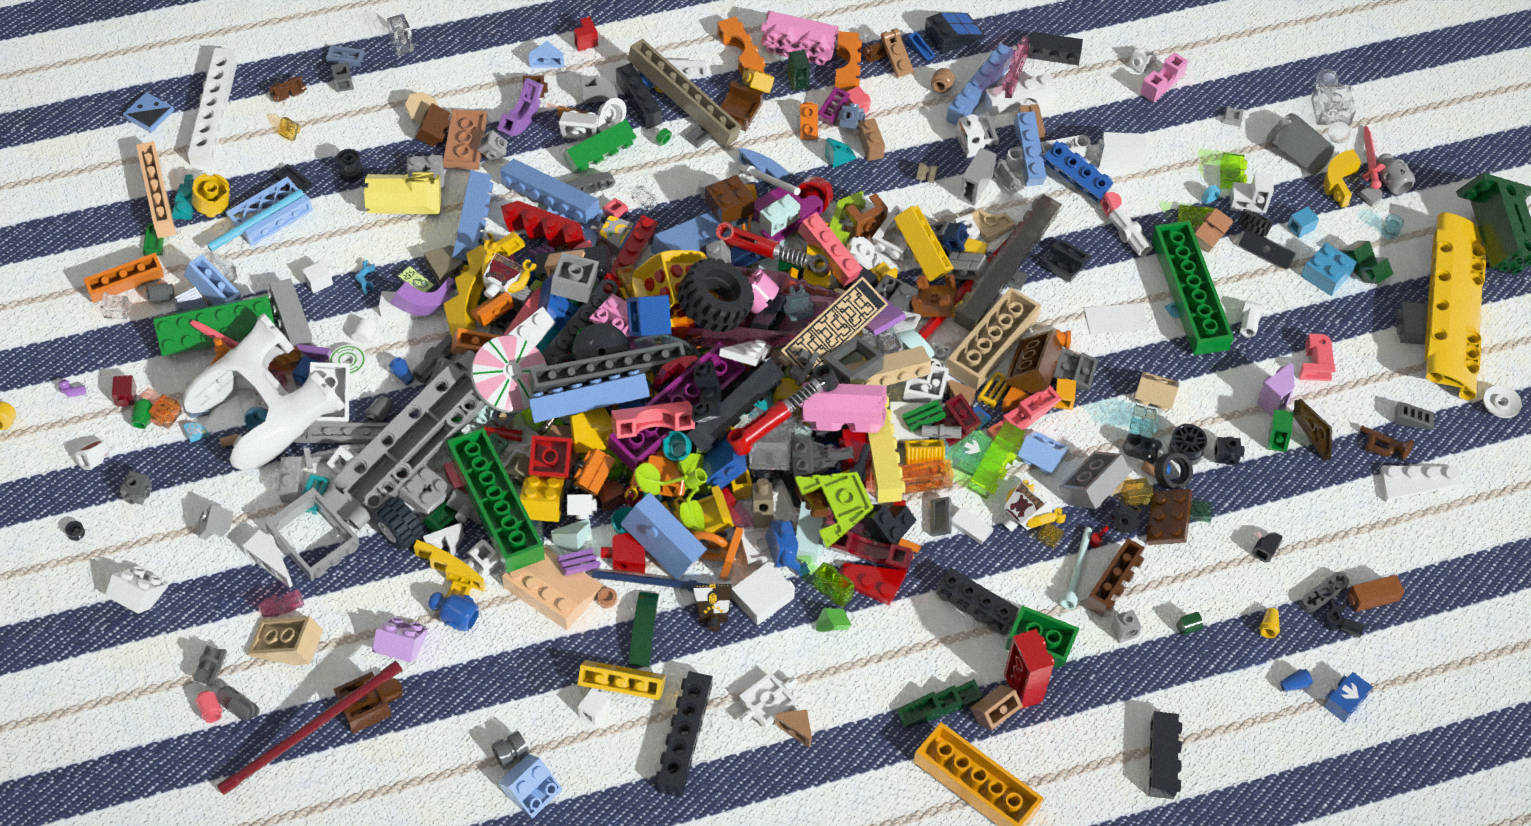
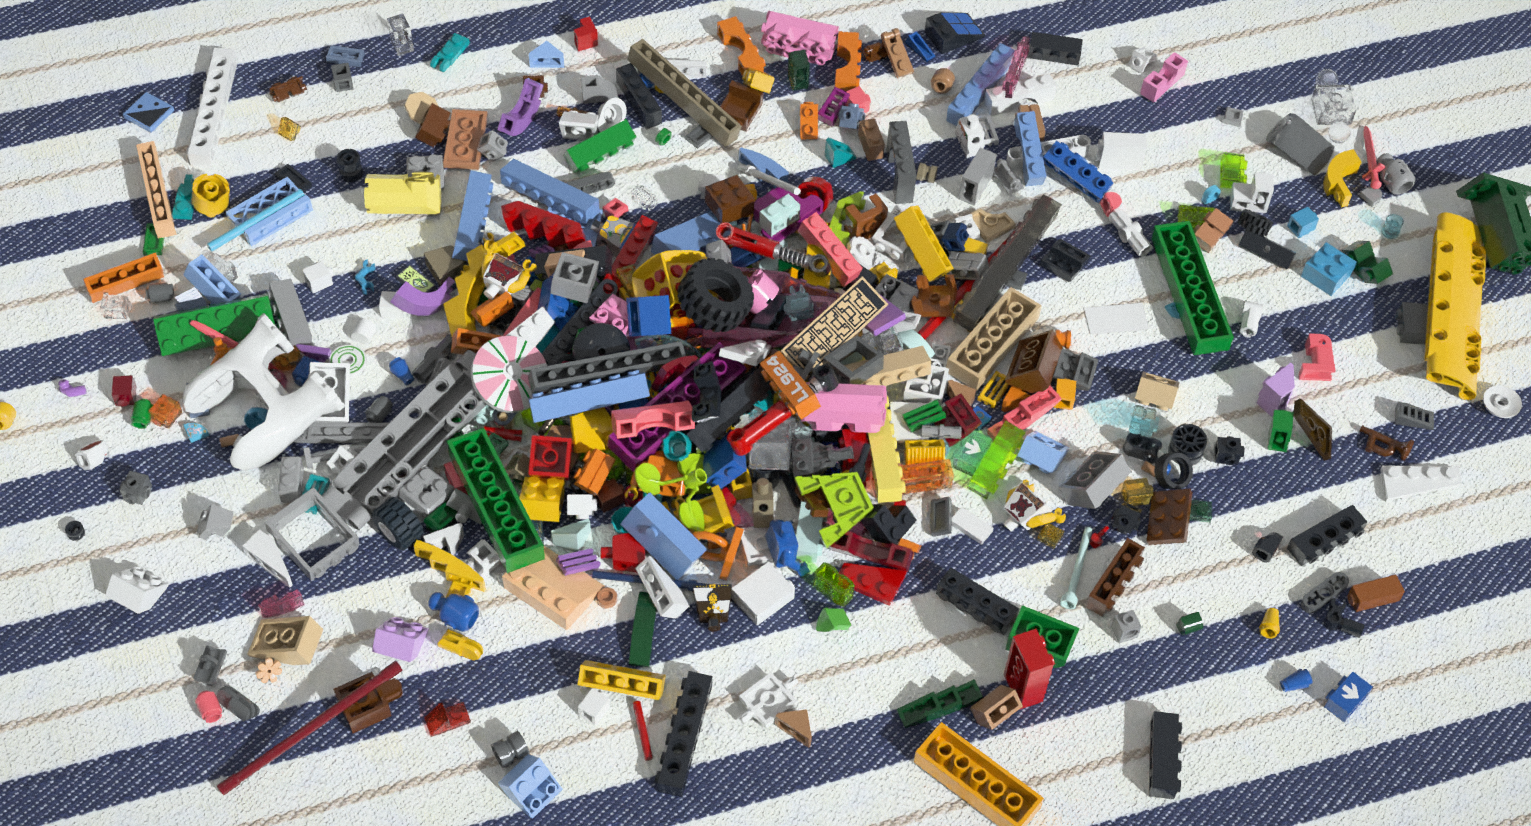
none -> light nougat plant [255,657,282,683]
none -> clear red slope [424,702,471,737]
none -> teal hinge [430,33,470,72]
none -> yellow arm [437,629,483,660]
none -> red bar [632,701,653,761]
none -> white slope [635,556,689,618]
none -> orange brick [760,351,821,419]
none -> dark grey arch [886,121,916,204]
none -> black brick [1287,504,1368,566]

